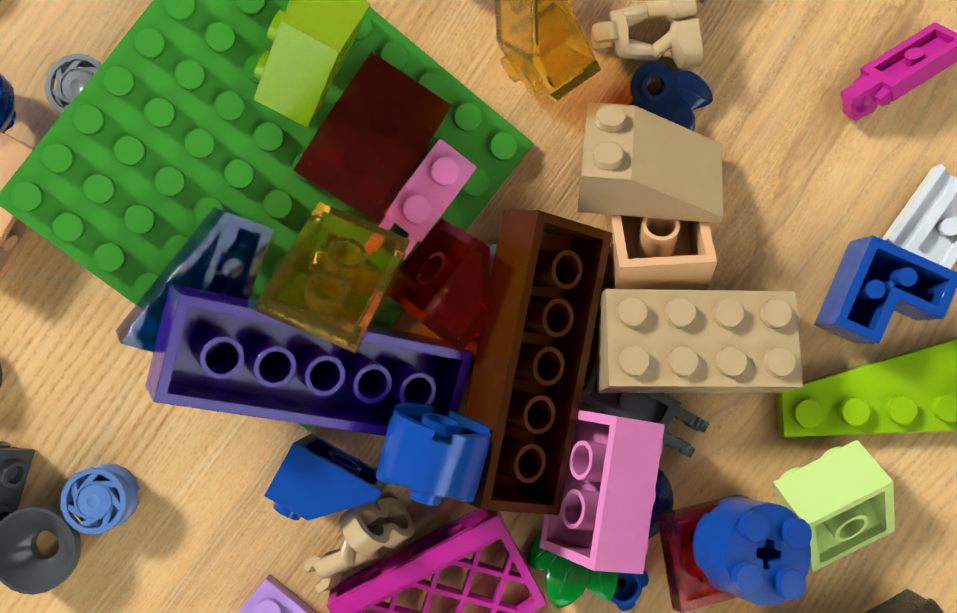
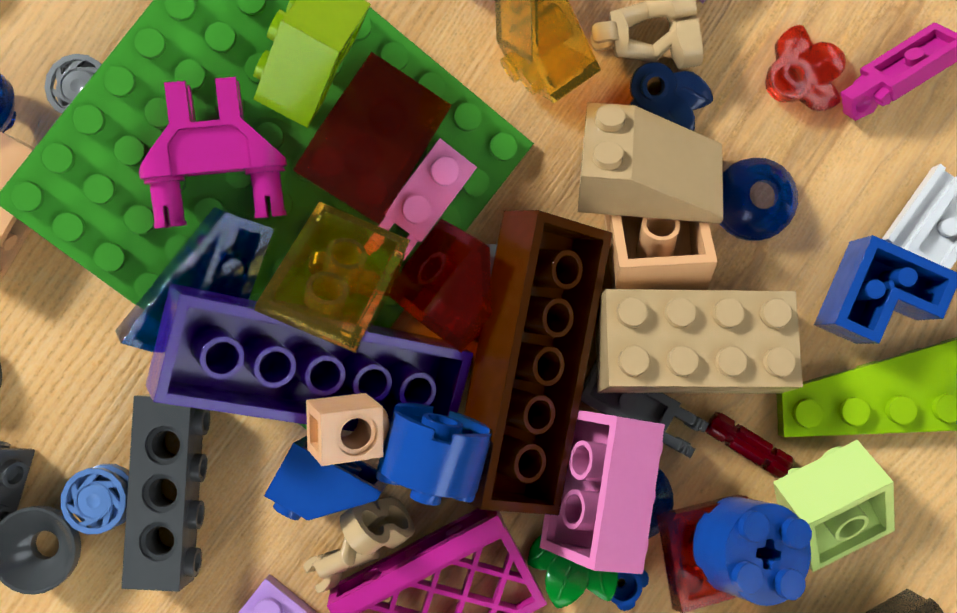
none -> dark grey brick [122,394,210,592]
none -> dark pink connector [139,77,287,229]
none -> light nougat brick [306,393,390,466]
none -> dark red axle [705,412,794,478]
none -> clear blue piece [720,158,798,241]
none -> clear red plate [765,25,846,111]

